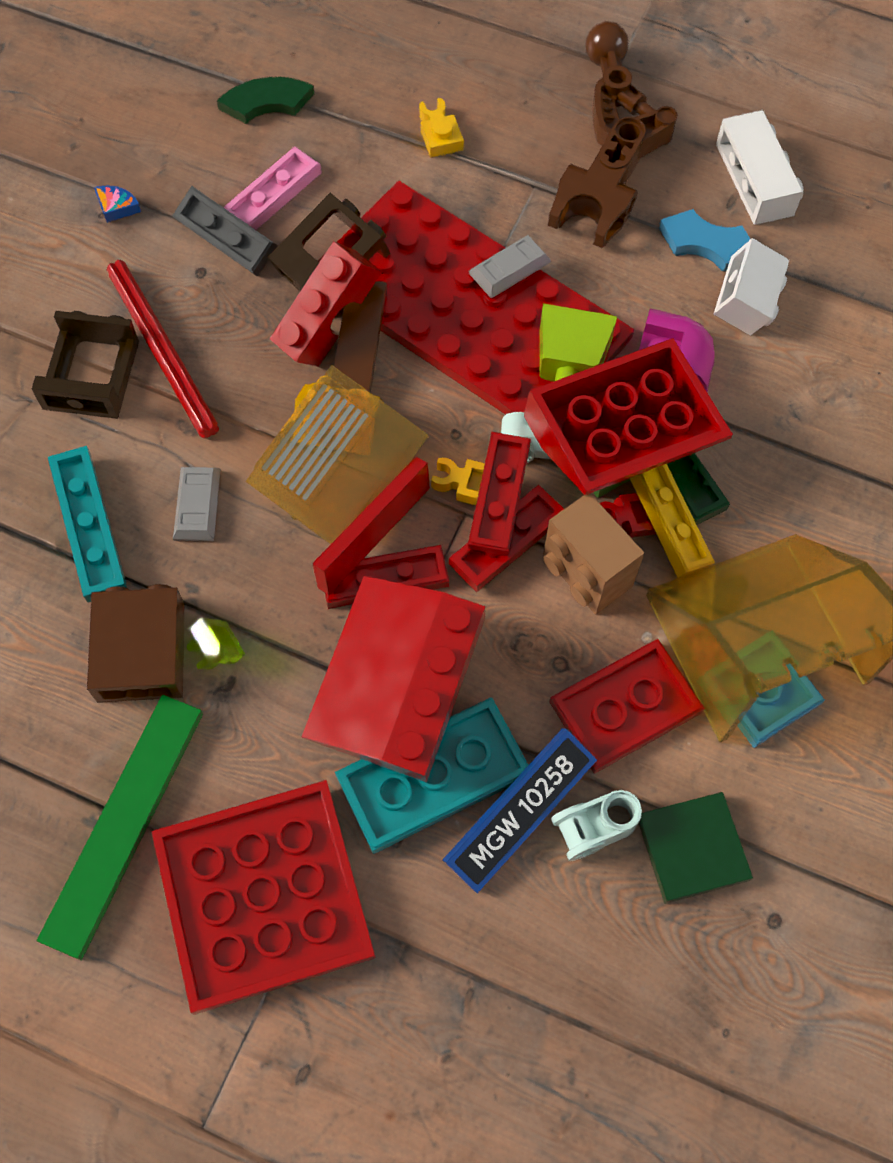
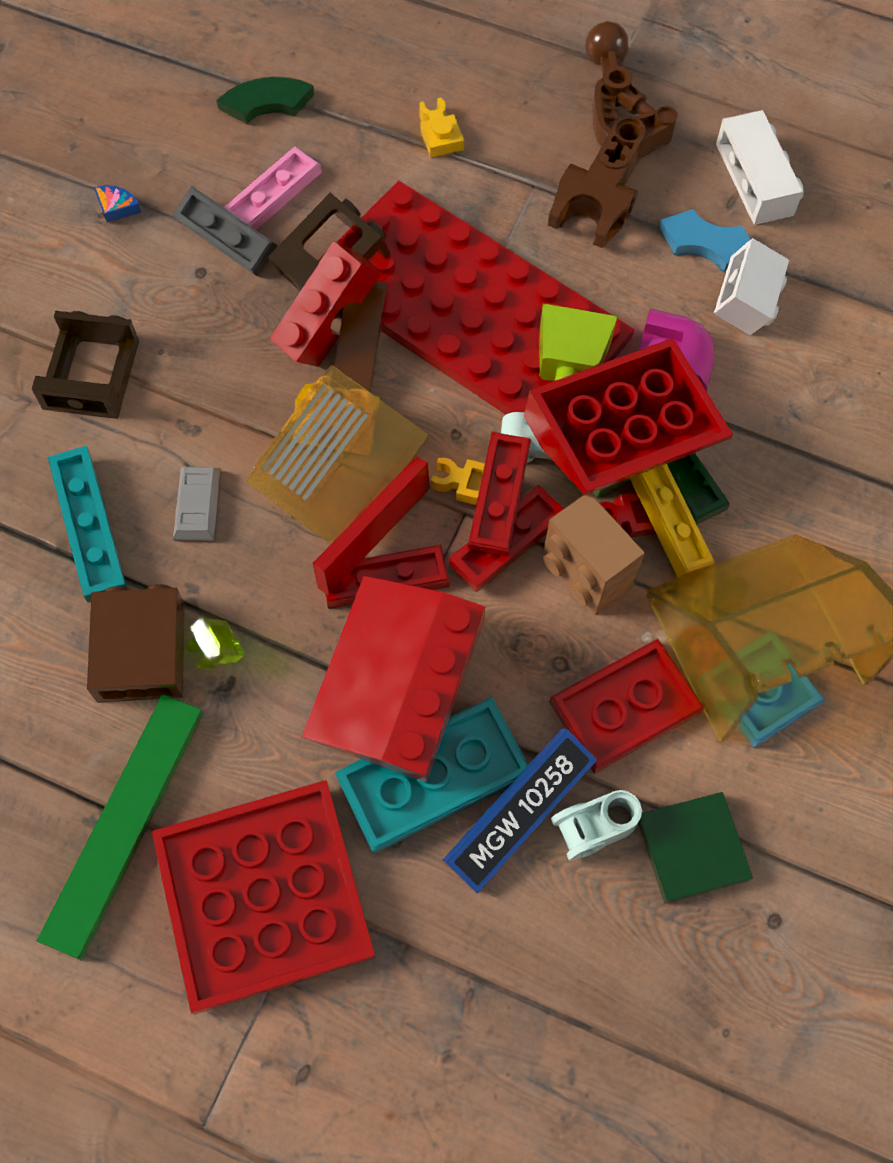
red axle [107,260,219,439] -> none
light grey tile [469,235,551,299] -> none

